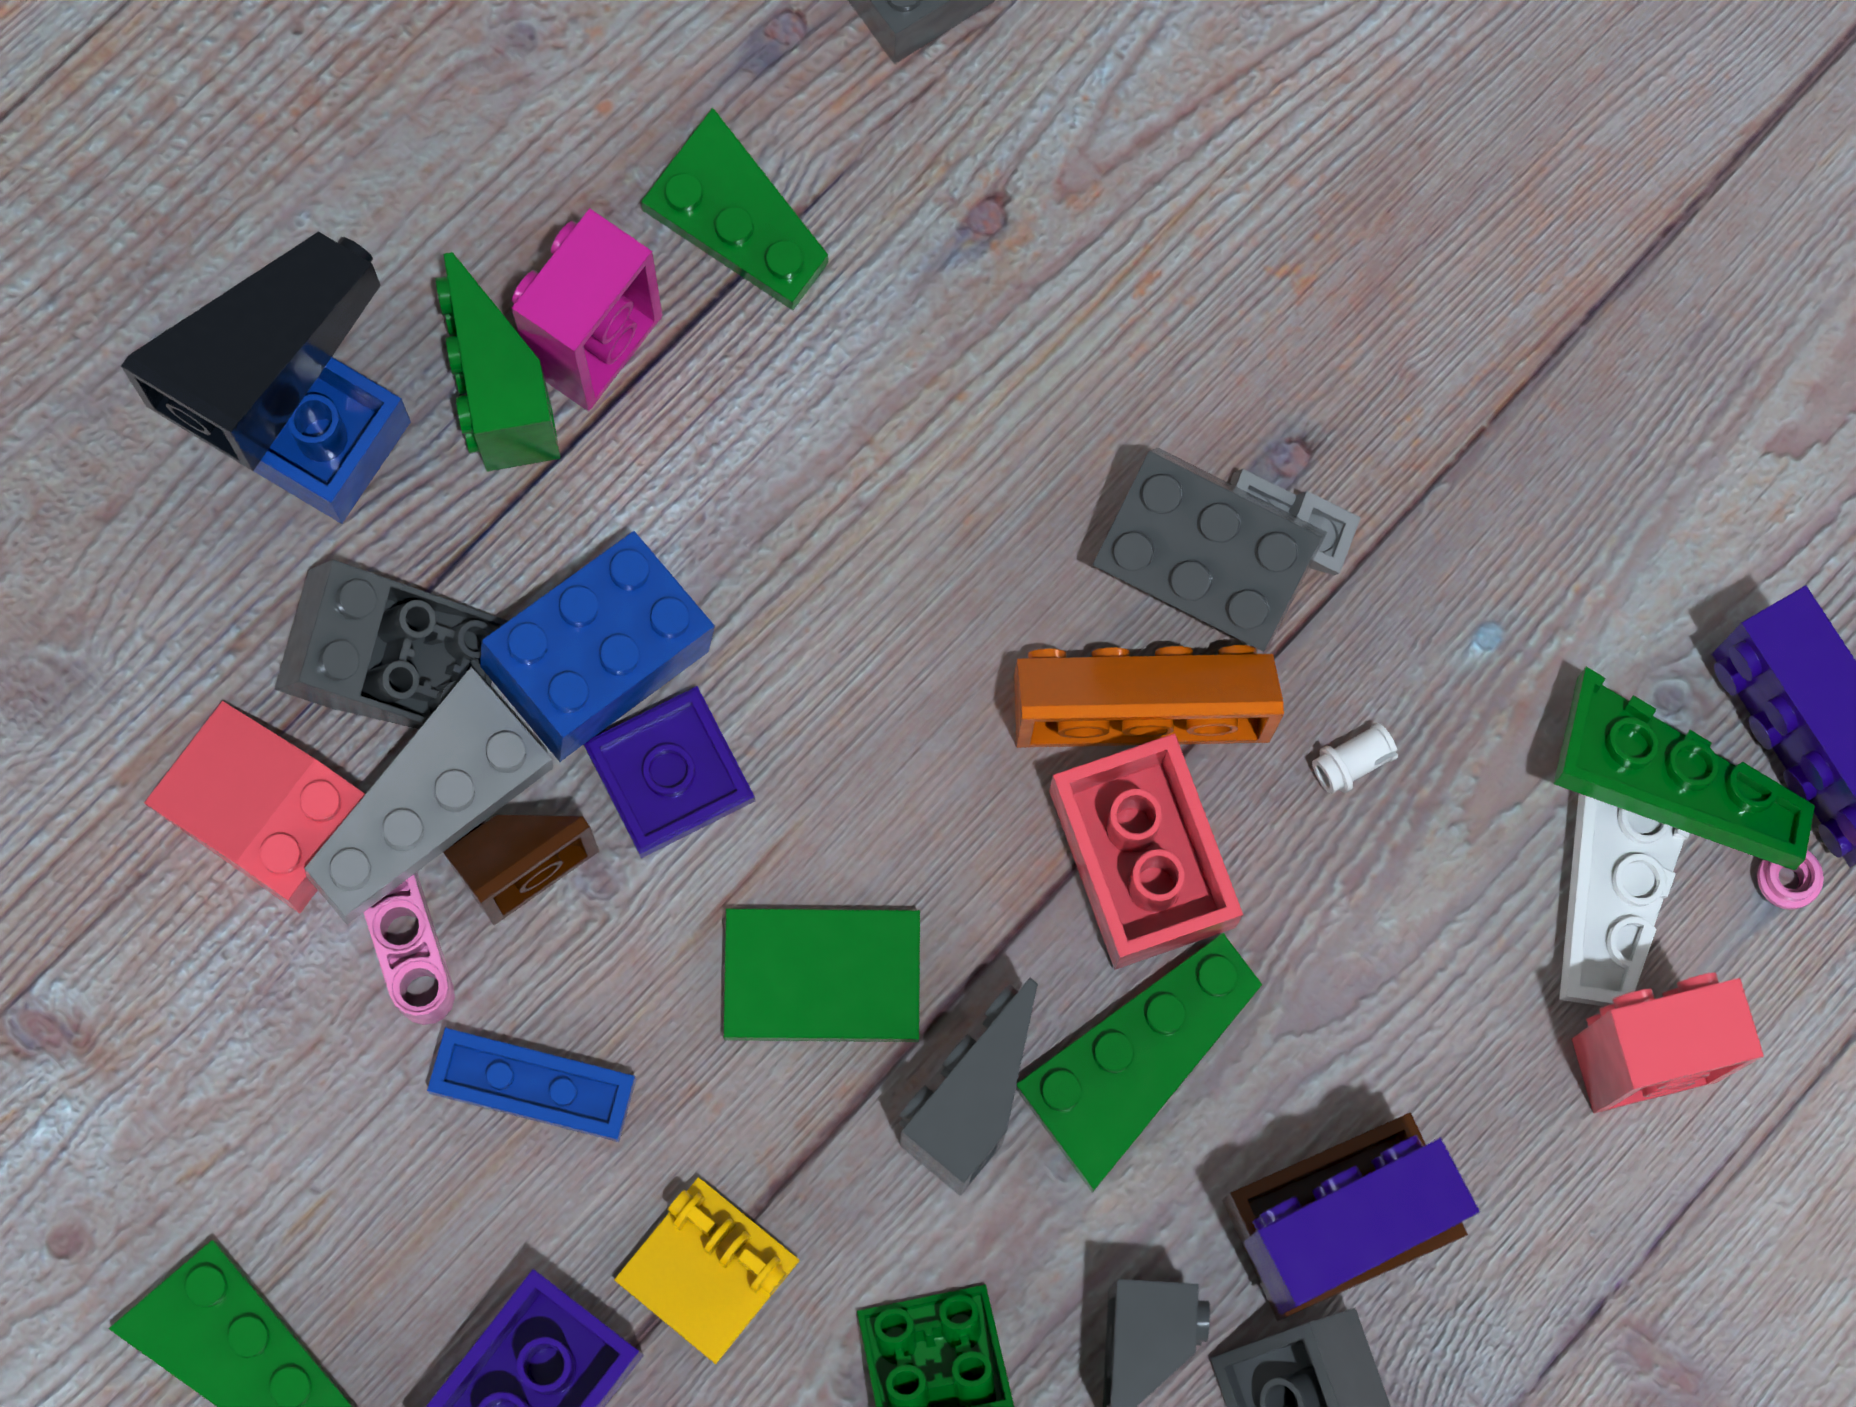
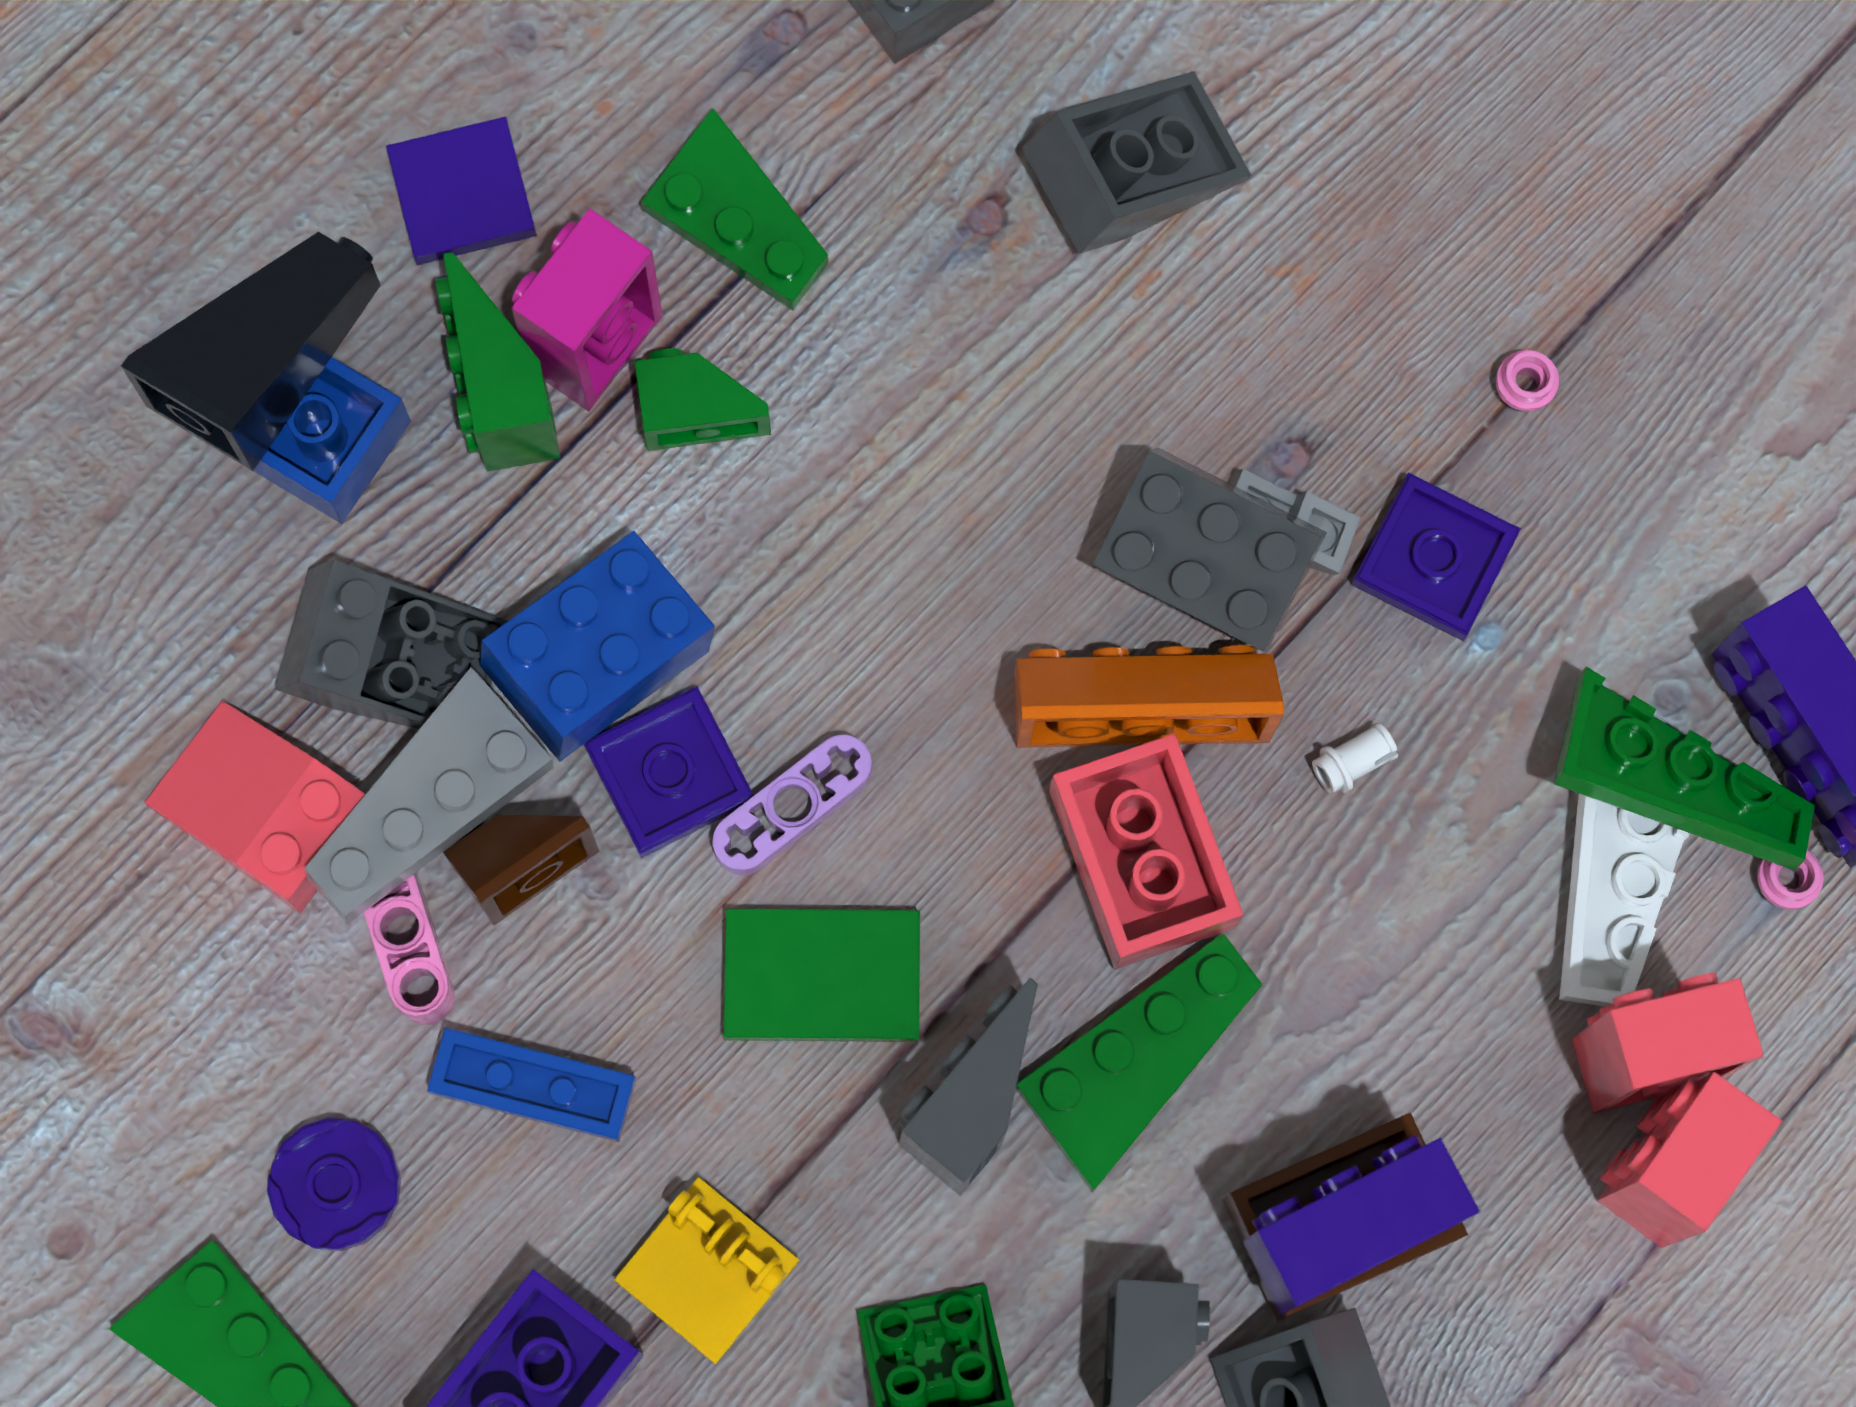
none -> dark purple tile [267,1118,401,1251]
none -> dark purple tile [386,116,537,265]
none -> green slope [635,348,771,451]
none -> lavender beam [713,735,872,876]
none -> dark grey slope [1022,71,1251,254]
none -> dark purple tile [1351,472,1521,642]
none -> bright pink plate [1496,350,1559,412]
none -> coral brick [1597,1072,1782,1248]

